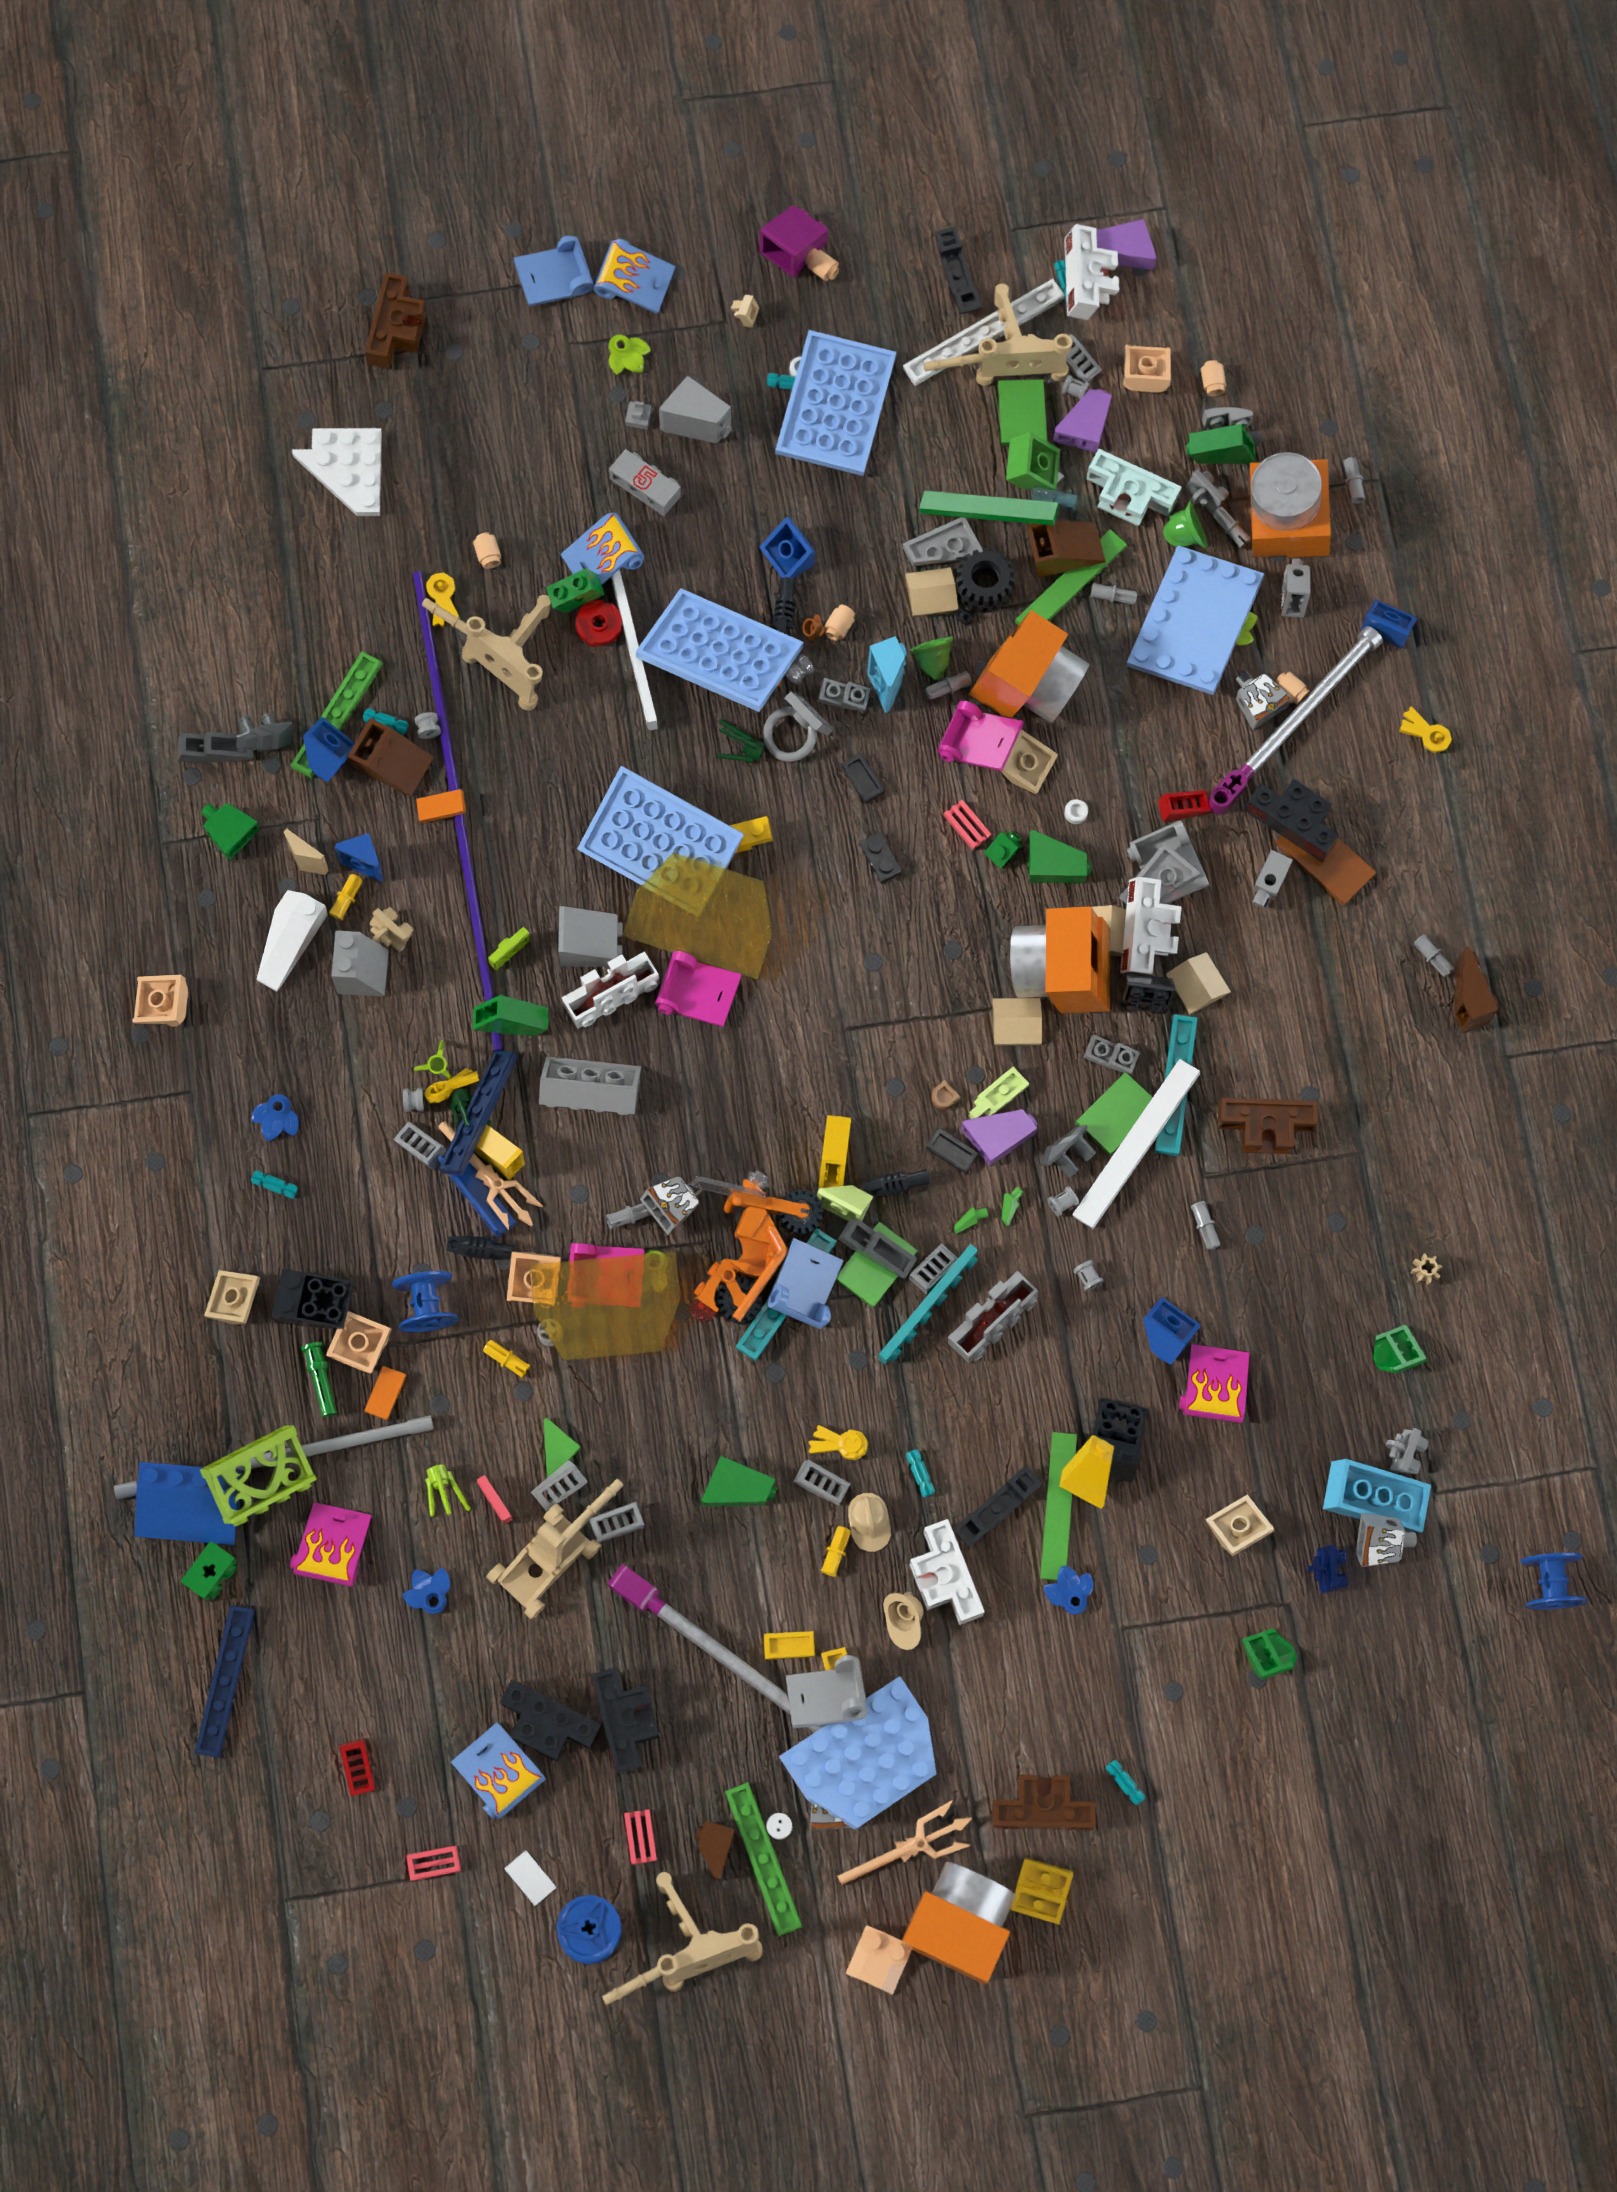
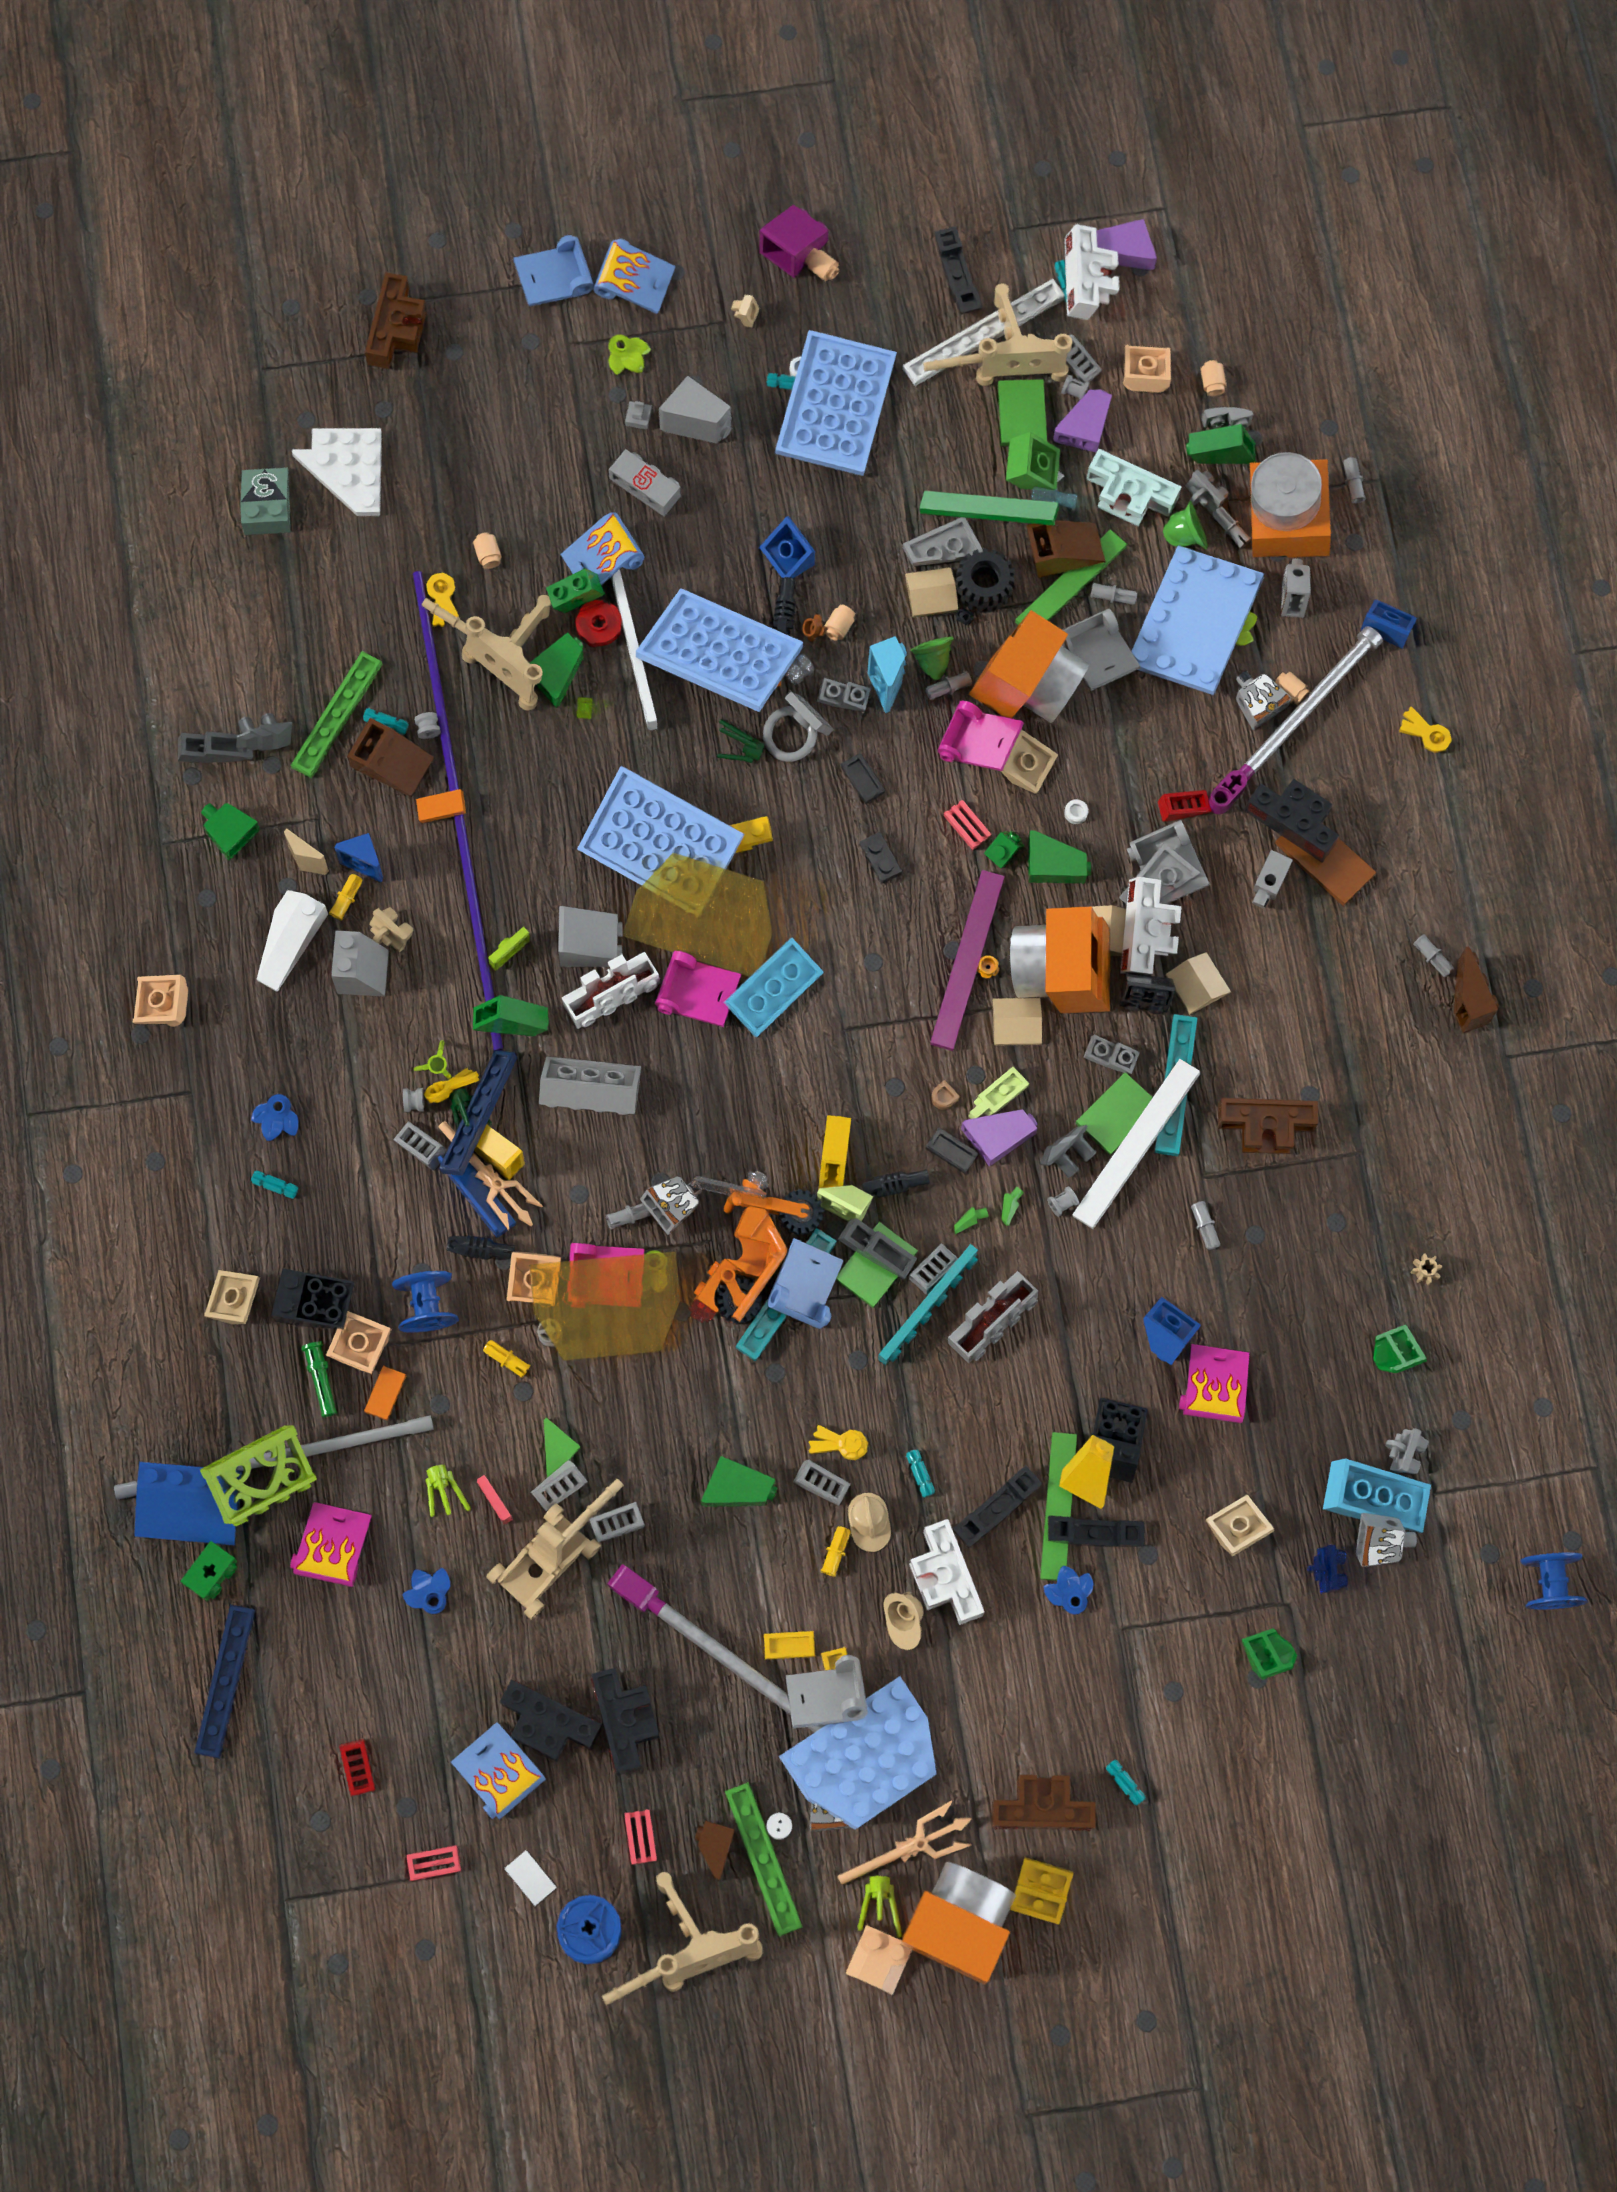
blue slope [303,717,355,782] -> none
light grey bush [1073,1260,1104,1292] -> none
none -> sand green slope [240,468,291,535]
none -> green slope [529,632,584,708]
none -> clear neon green piece [577,697,593,719]
none -> medium azure tile [723,938,824,1037]
none -> lime plant [858,1876,902,1938]
none -> magenta tile [930,870,1005,1051]
none -> light orange plate [977,956,999,978]
none -> black slope [1048,1516,1144,1547]
none -> light grey door [1062,609,1140,691]

